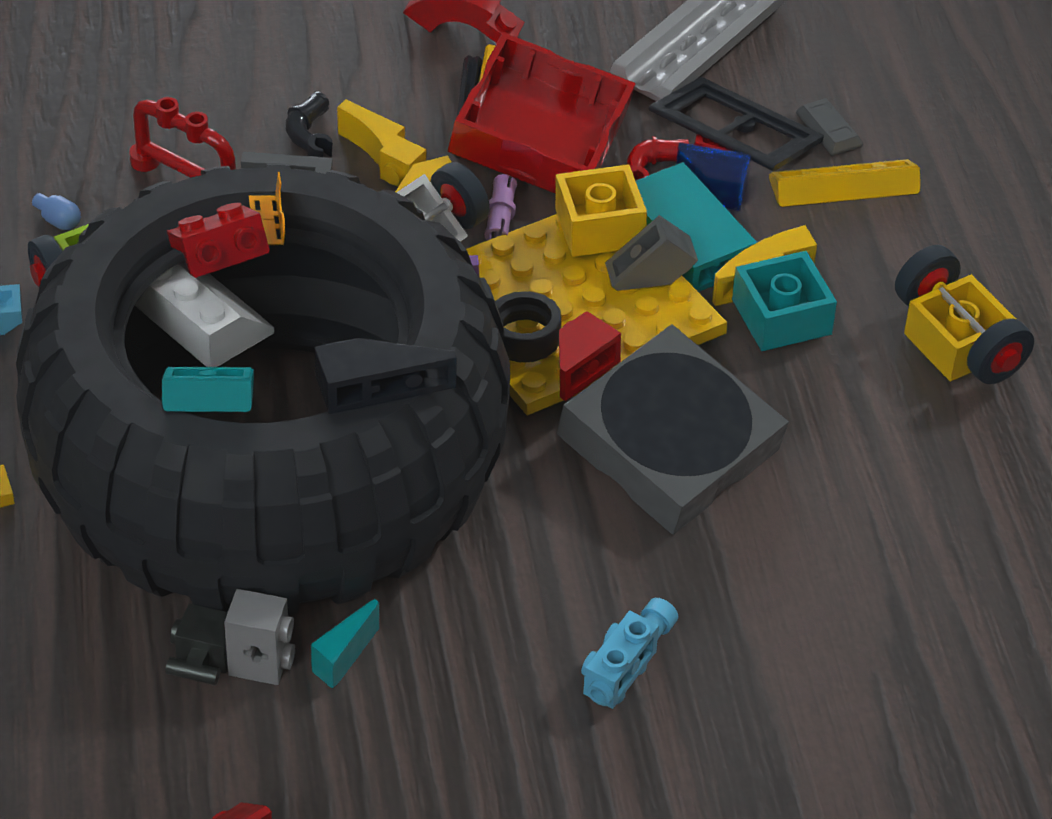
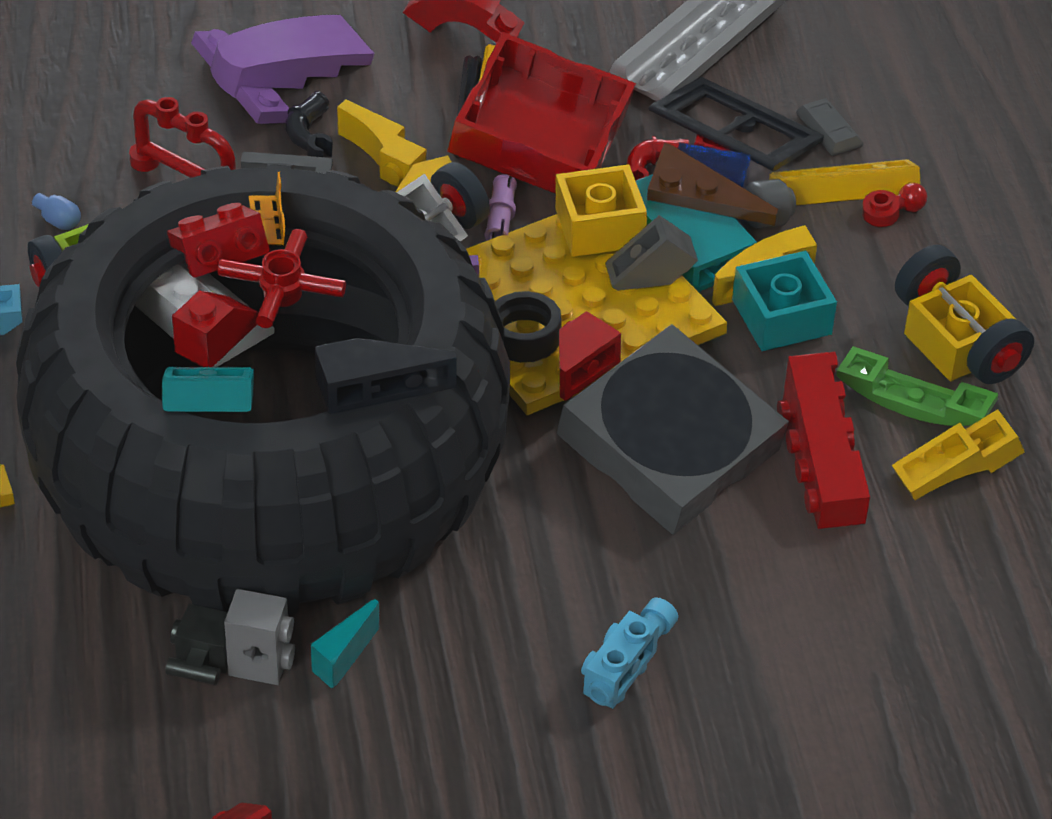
none -> red slope [172,290,259,367]
none -> medium lavender slope [191,15,375,124]
none -> red bar [218,229,346,329]
none -> reddish brown wing [647,143,778,226]
none -> dark grey head [745,179,796,229]
none -> red wedge [777,352,870,529]
none -> bright green slope [836,346,998,426]
none -> red plate [863,183,928,227]
none -> yellow slope [892,409,1025,500]

